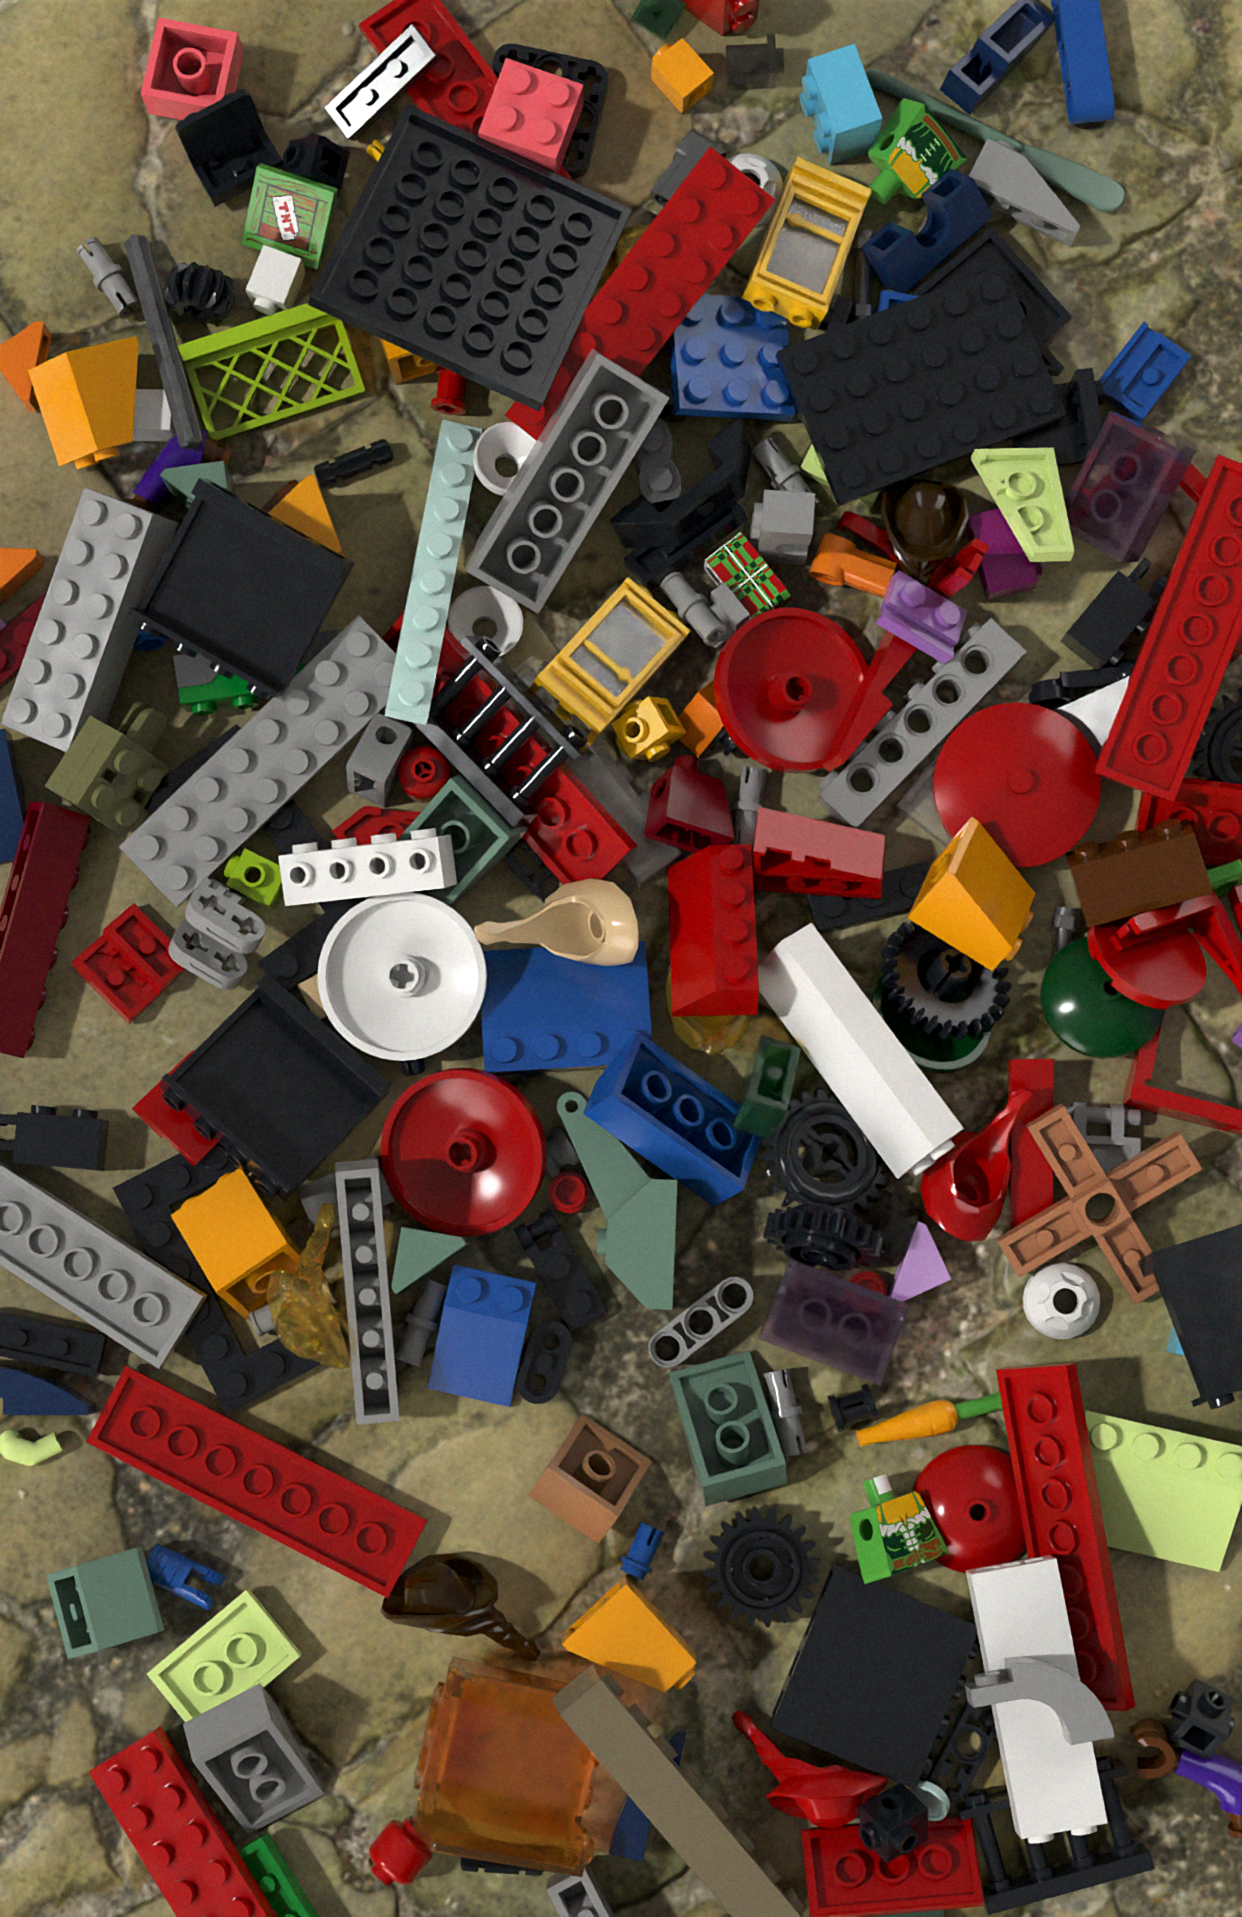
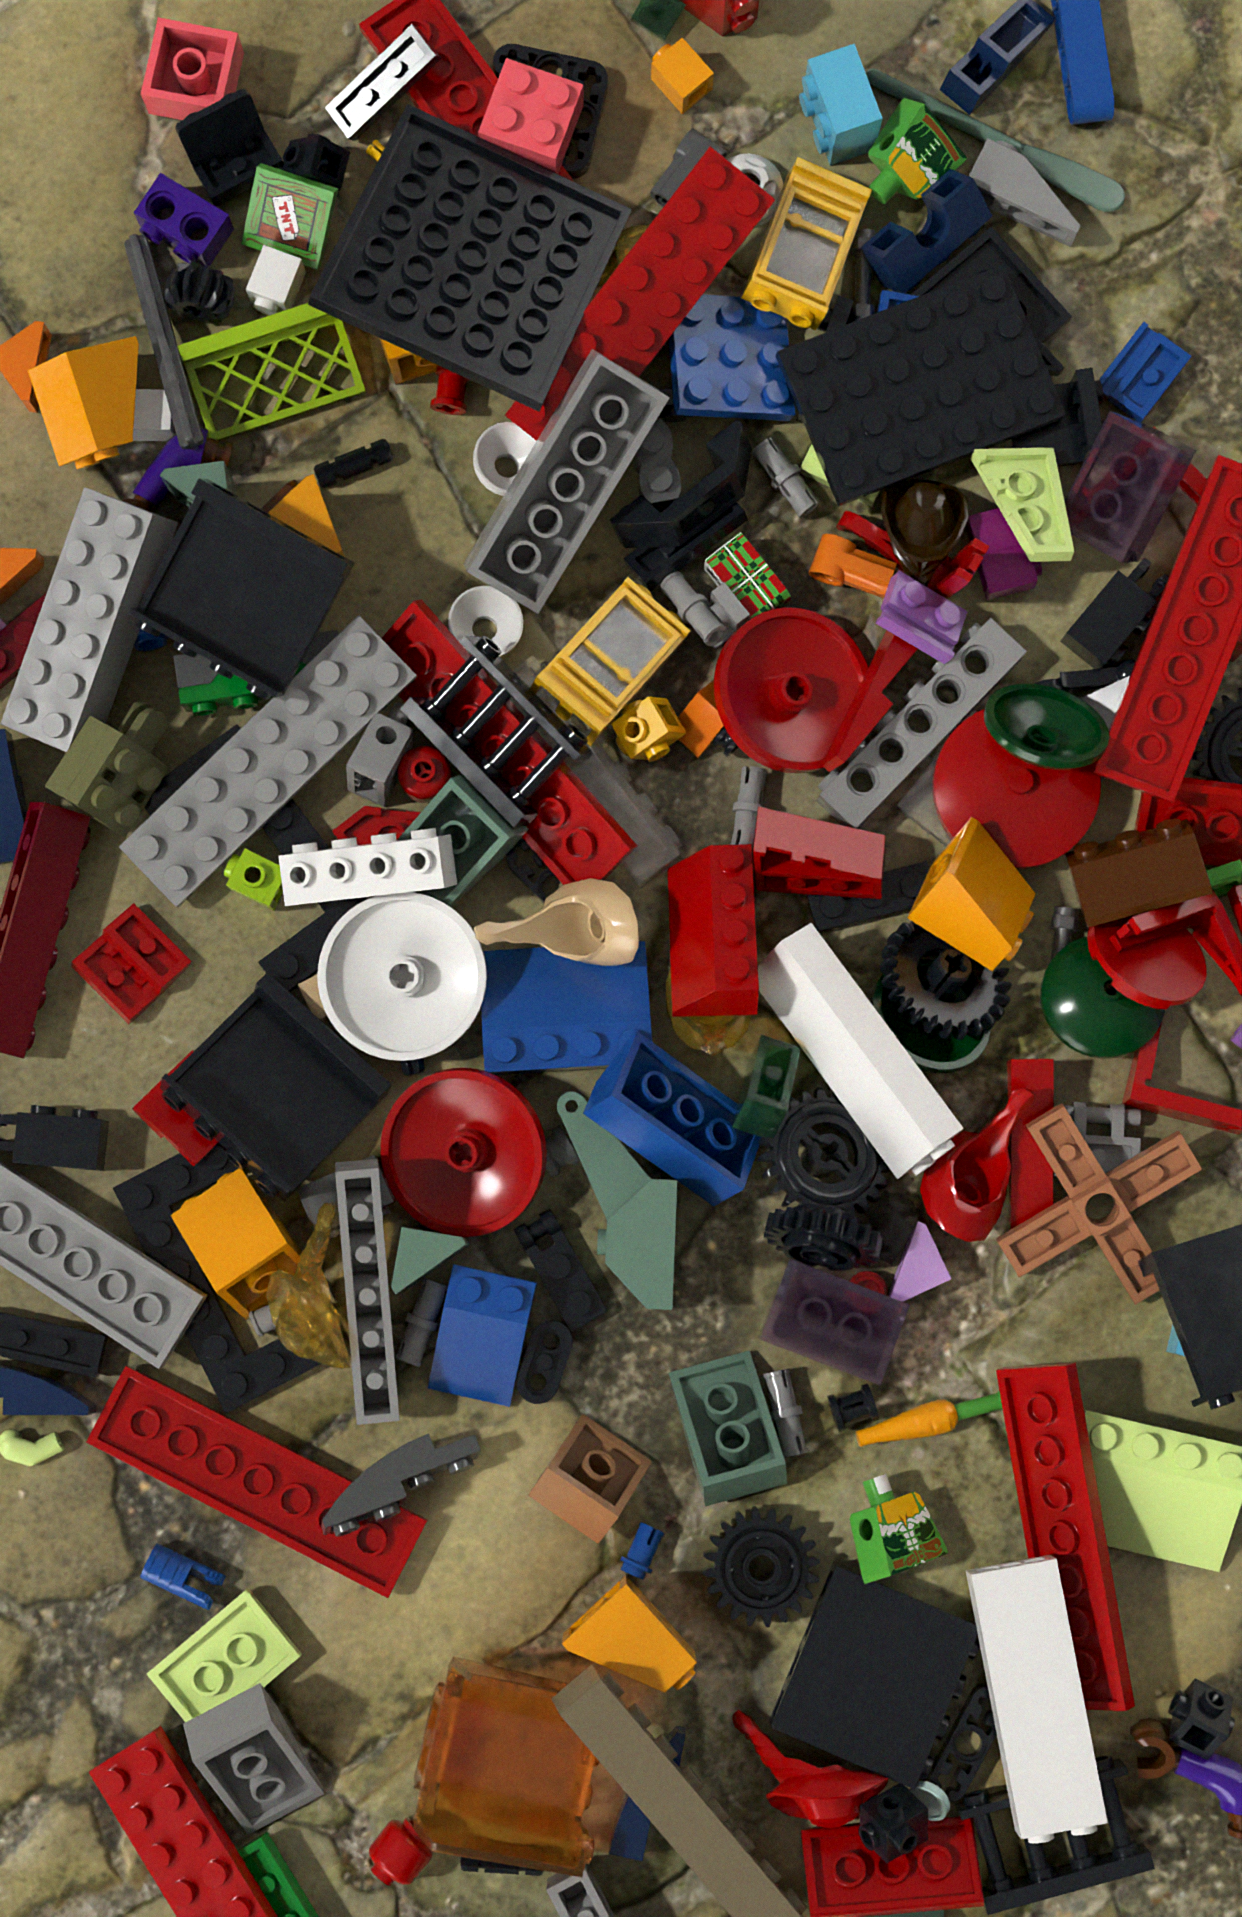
sand green slope [46,1546,164,1659] -> none
light grey pin [76,237,141,318] -> none
light grey piece [168,876,266,990] -> none
dark brown hat [380,1553,541,1661] -> none
light aqua plate [384,419,482,725] -> none
red plate [548,1171,590,1213] -> none
dark red torso [644,755,735,853] -> none
light grey beam [648,1277,754,1368] -> none
clear smoke bracket [725,34,784,91] -> none
light grey arch [749,489,815,565] -> none
red dish [912,1445,1026,1573] -> none
light grey arch [965,1657,1115,1745] -> none
white piece [1023,1262,1100,1339] -> none
none -> dark purple brick [134,173,234,266]
none -> dark grey slope [321,1433,481,1537]
none -> dark green dish [984,684,1109,770]

